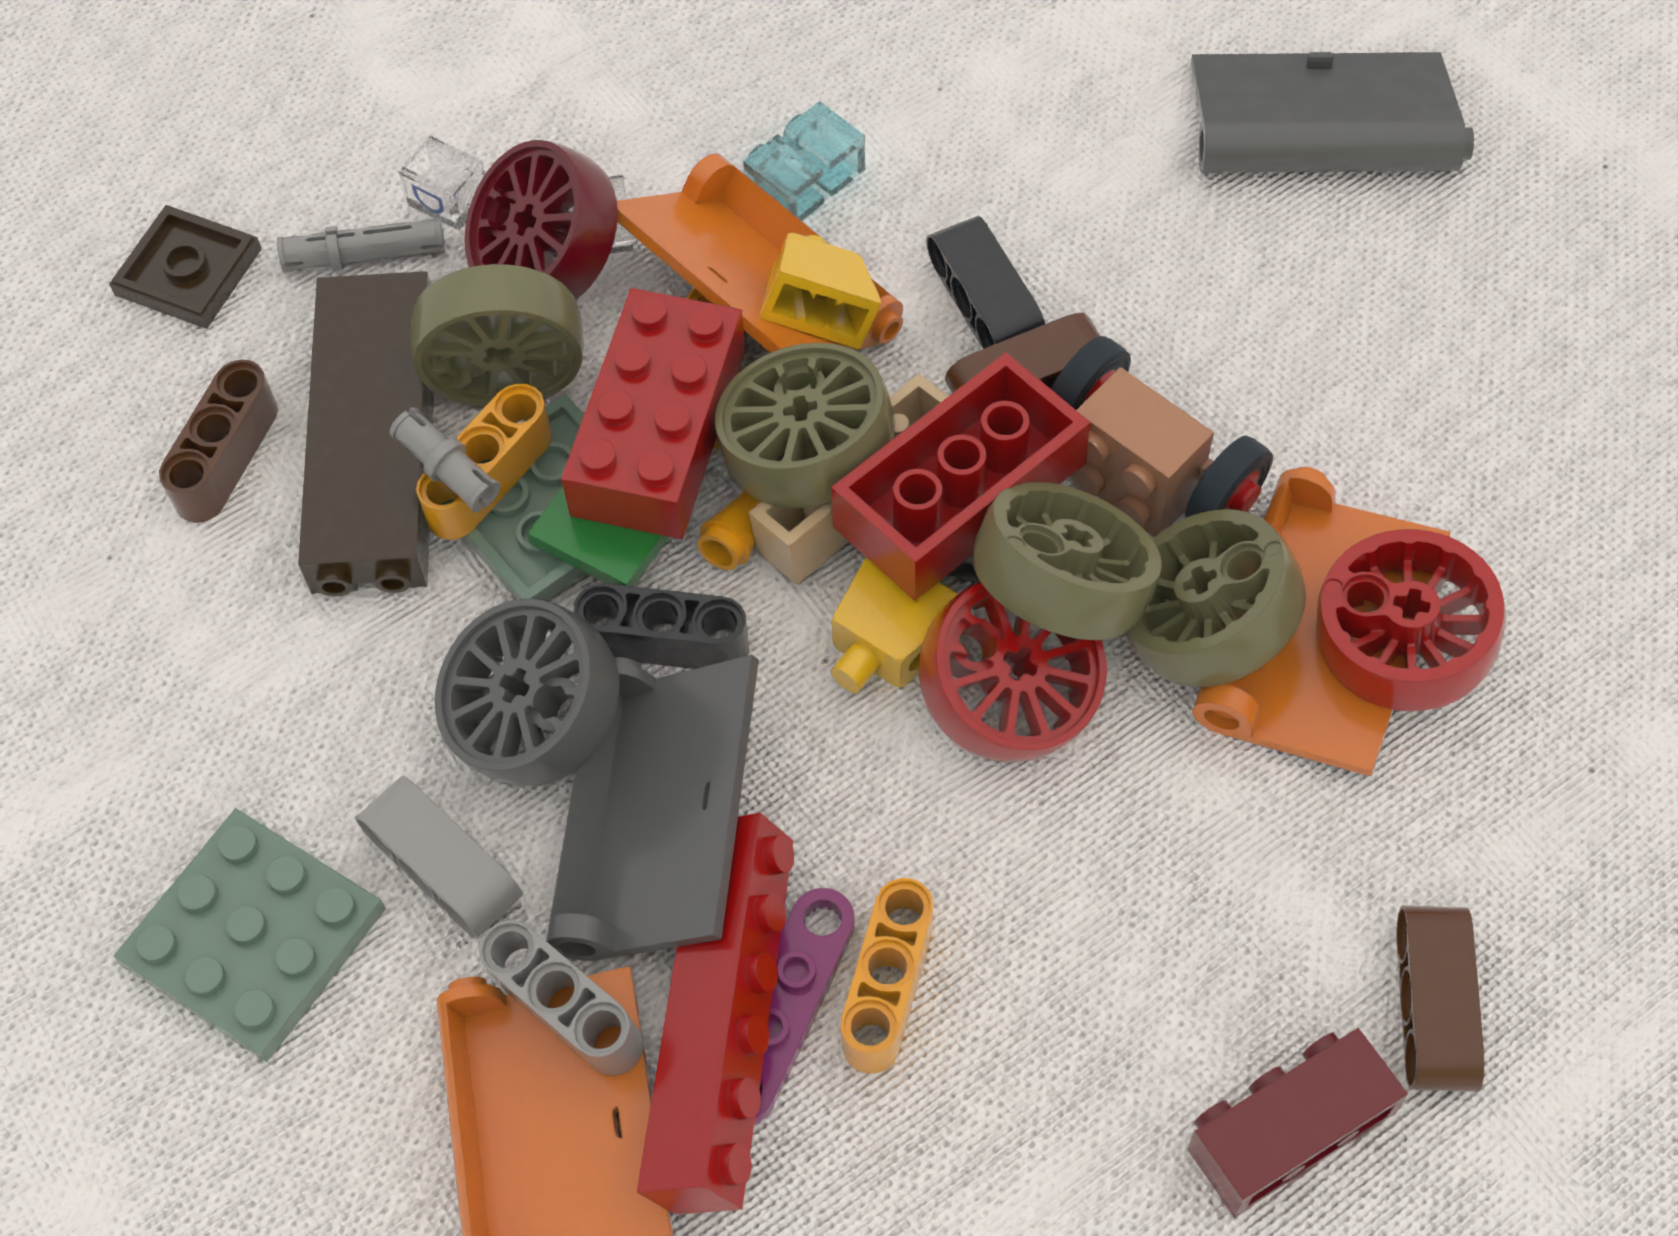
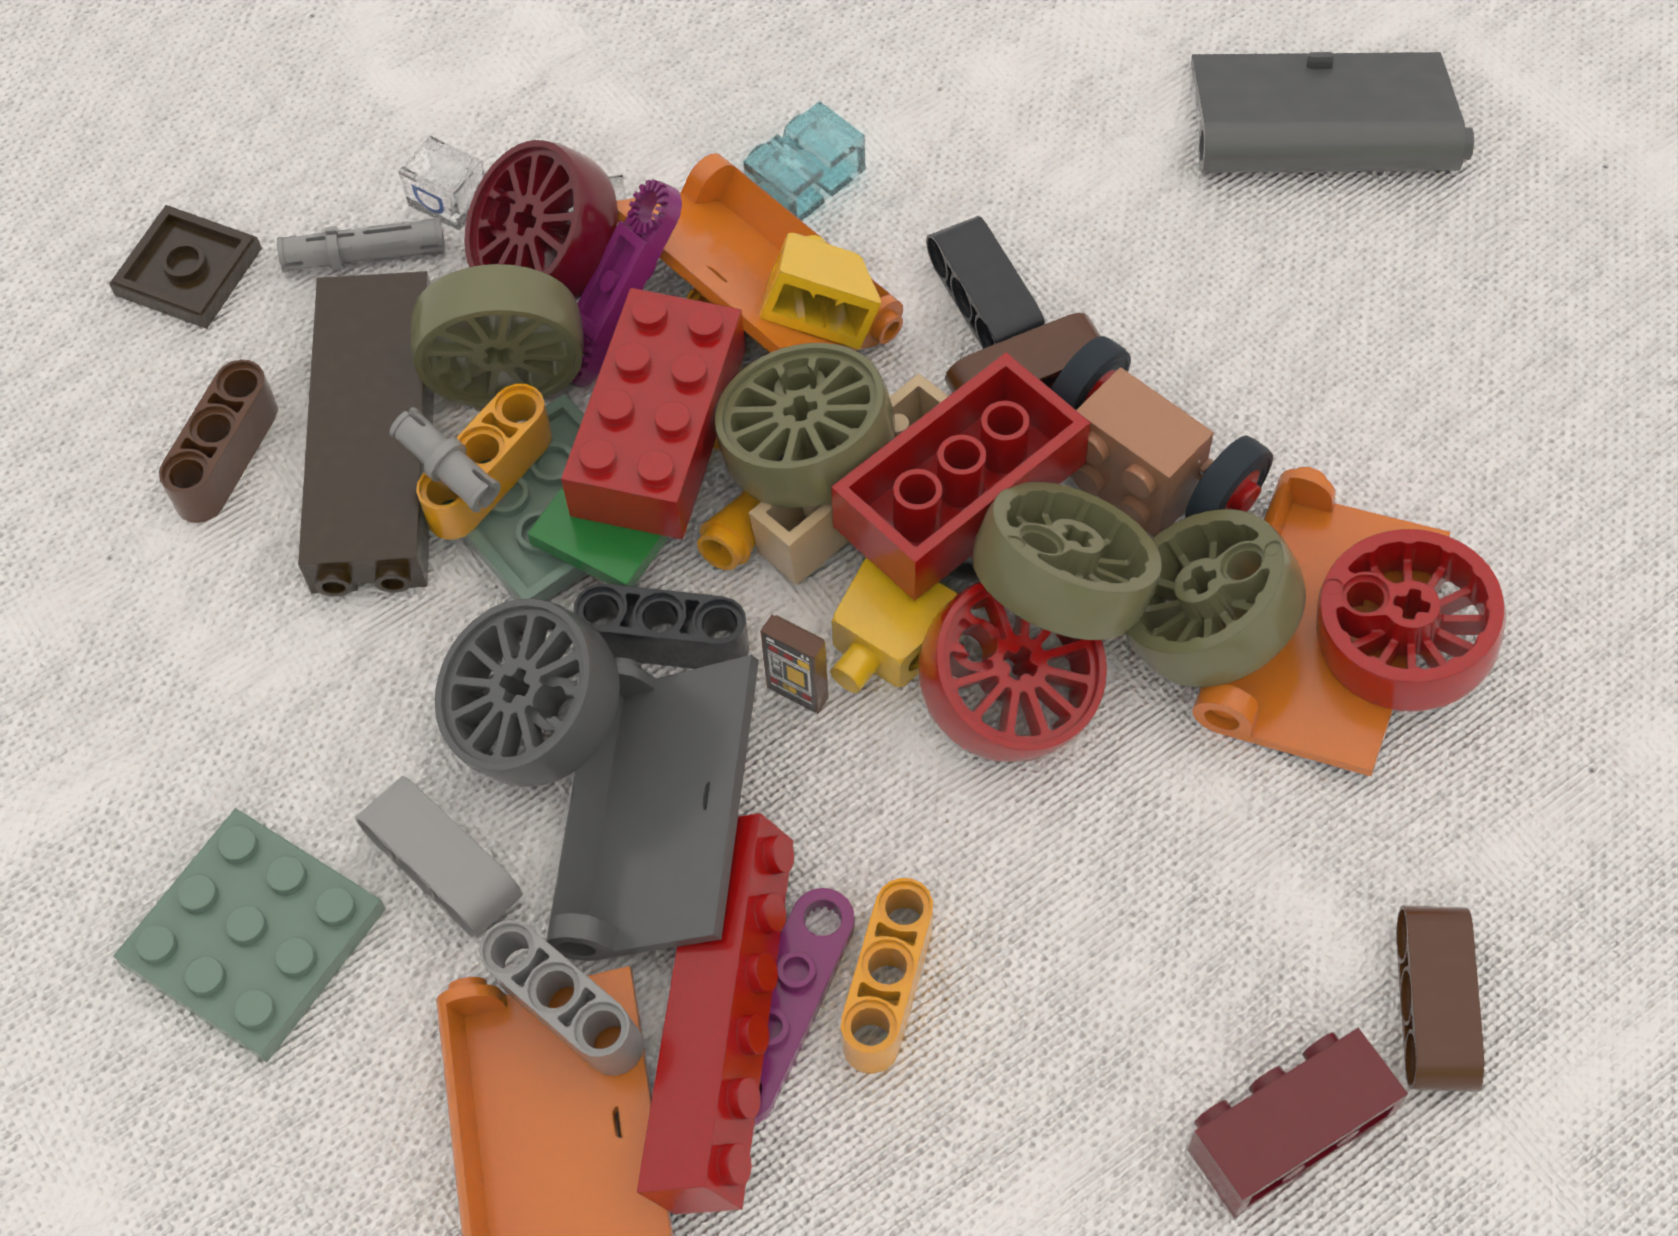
none -> magenta plate [569,179,682,388]
none -> tile [760,614,829,714]

